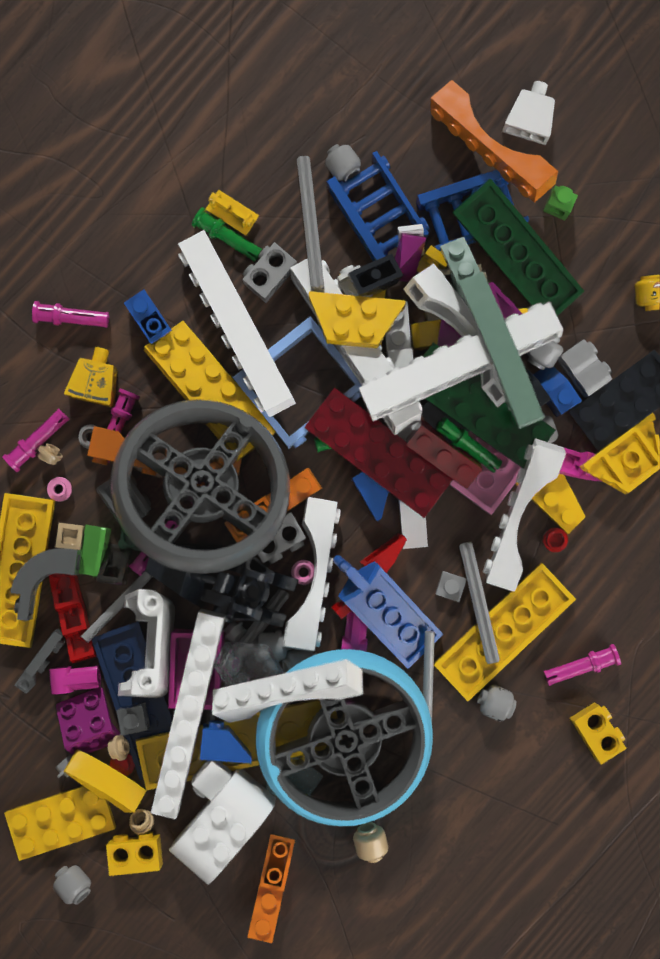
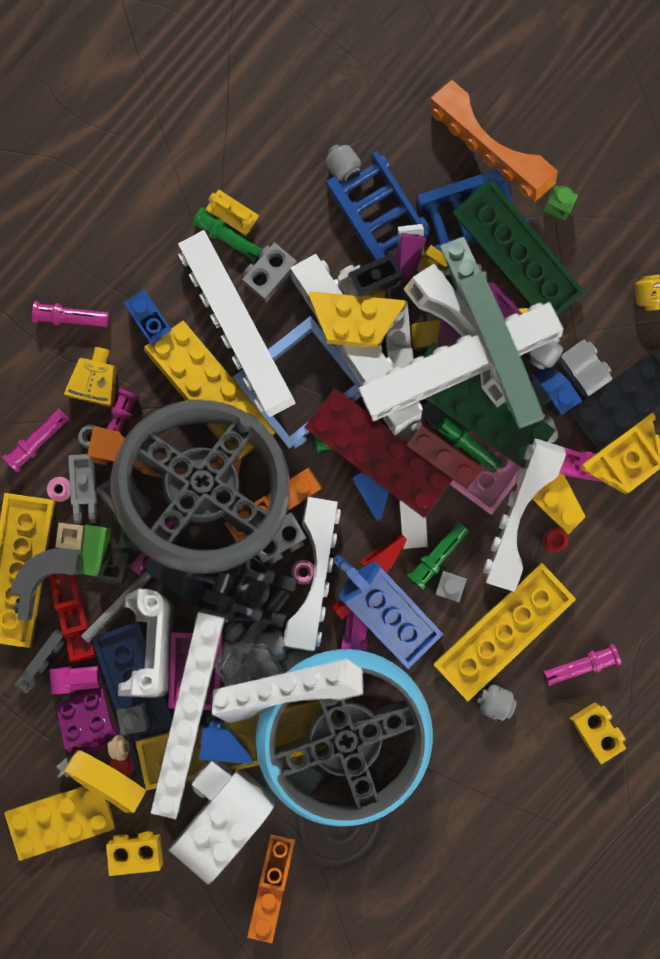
tan plate [38,444,63,465] -> none
light grey head [53,865,91,905] -> none
tan plate [129,809,154,835] -> none
light grey axle [297,156,324,291] -> none
tan head [353,822,388,863] -> none
light grey bar [423,631,435,722] -> none
light grey axle [459,542,500,664] -> none
white torso [502,81,555,145] -> none
none -> light grey hinge [69,454,97,524]
none -> green pin [406,522,469,590]

